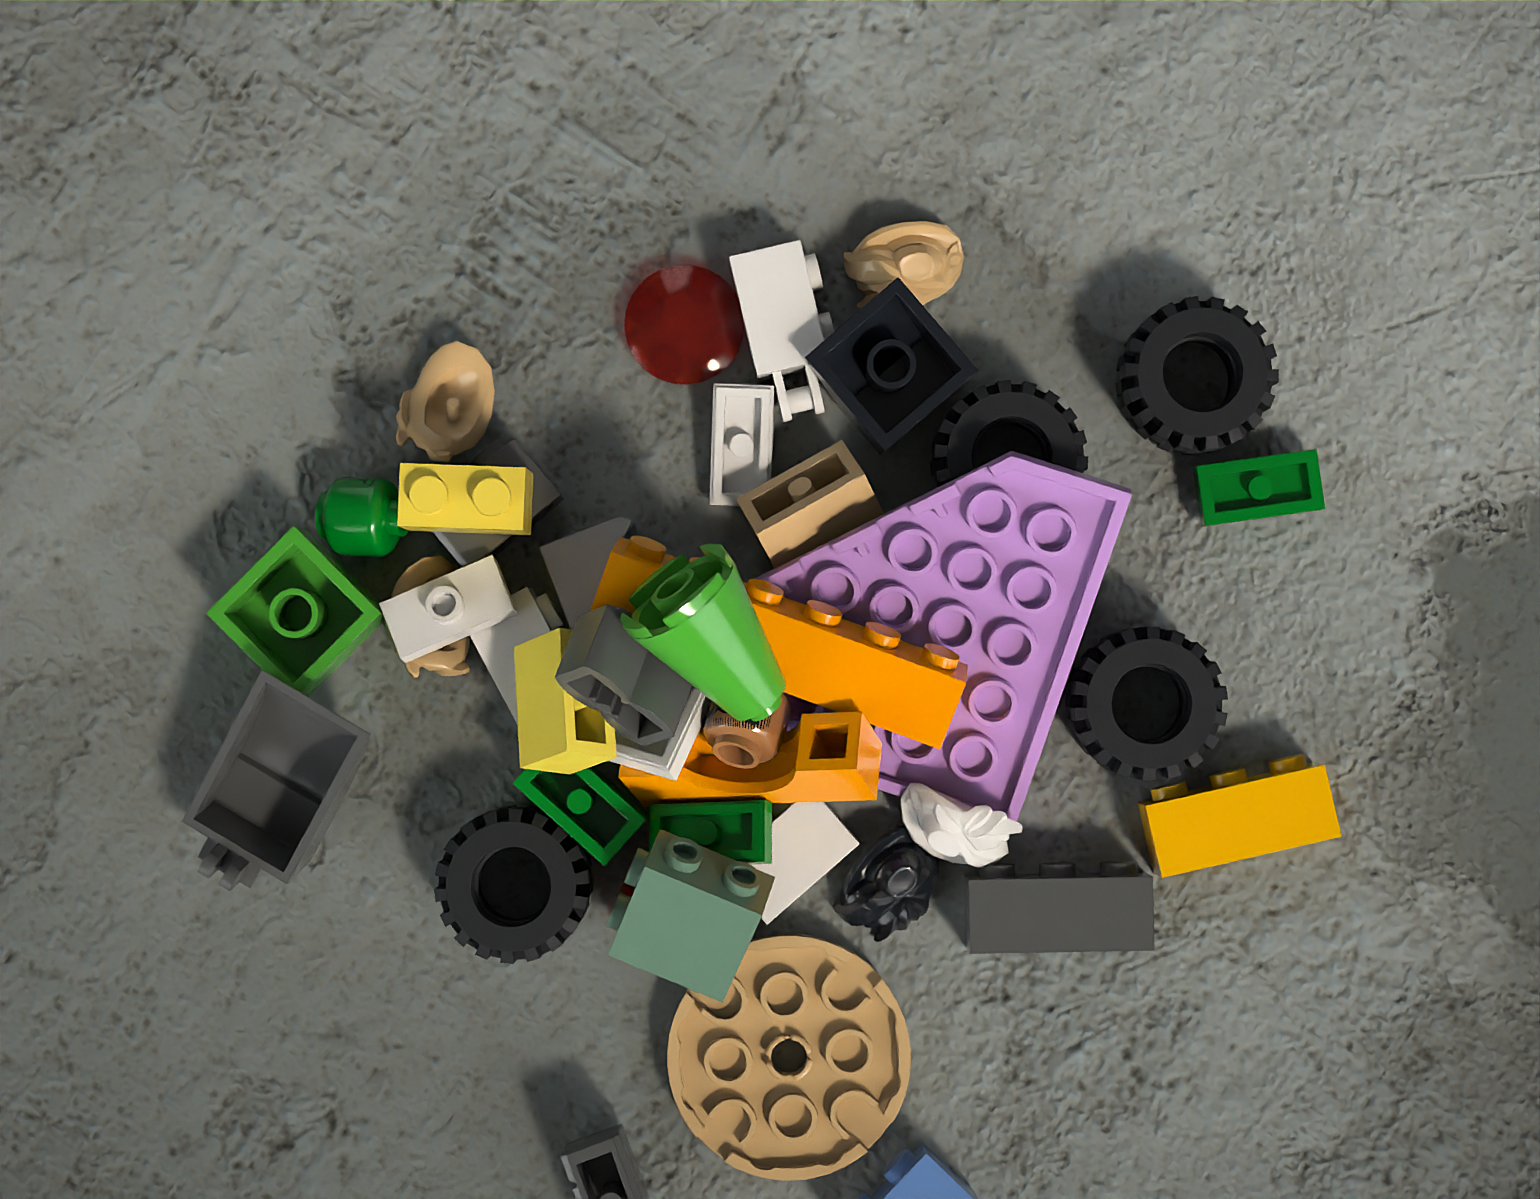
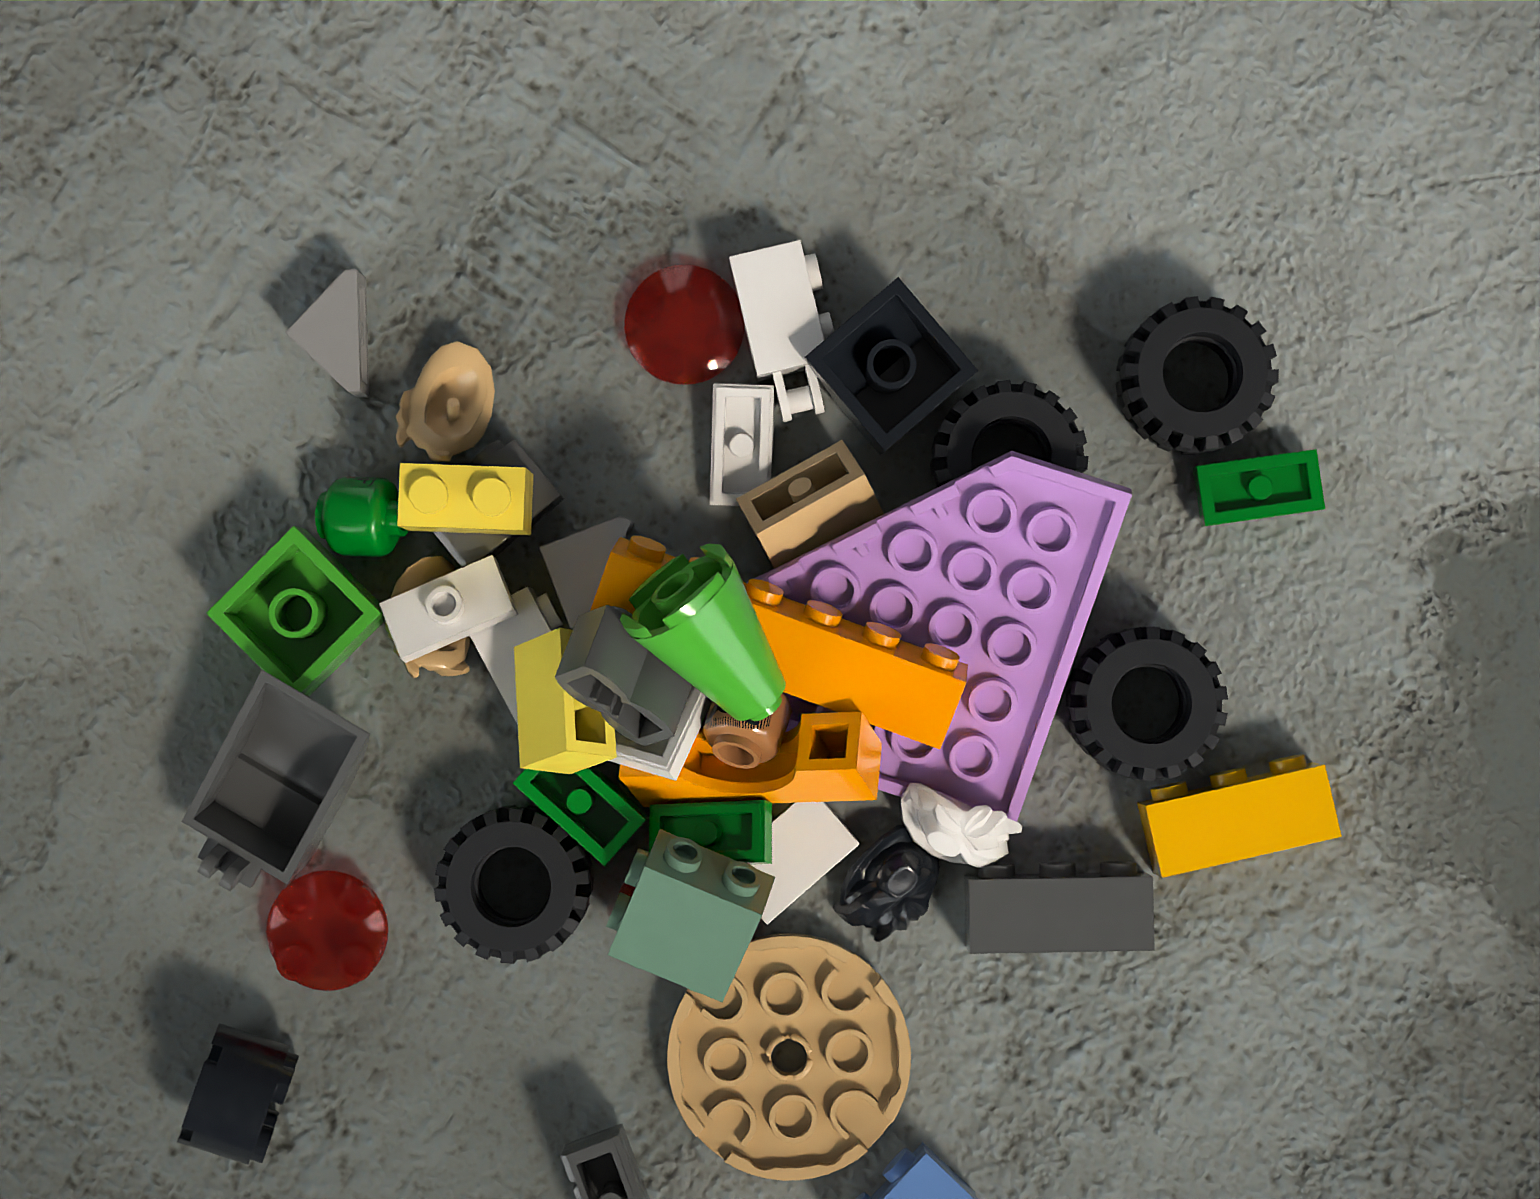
tan hat [843,221,964,309] -> none
none -> black brick [177,1023,299,1165]
none -> clear red dish [266,870,389,991]
none -> light grey slope [285,269,369,398]

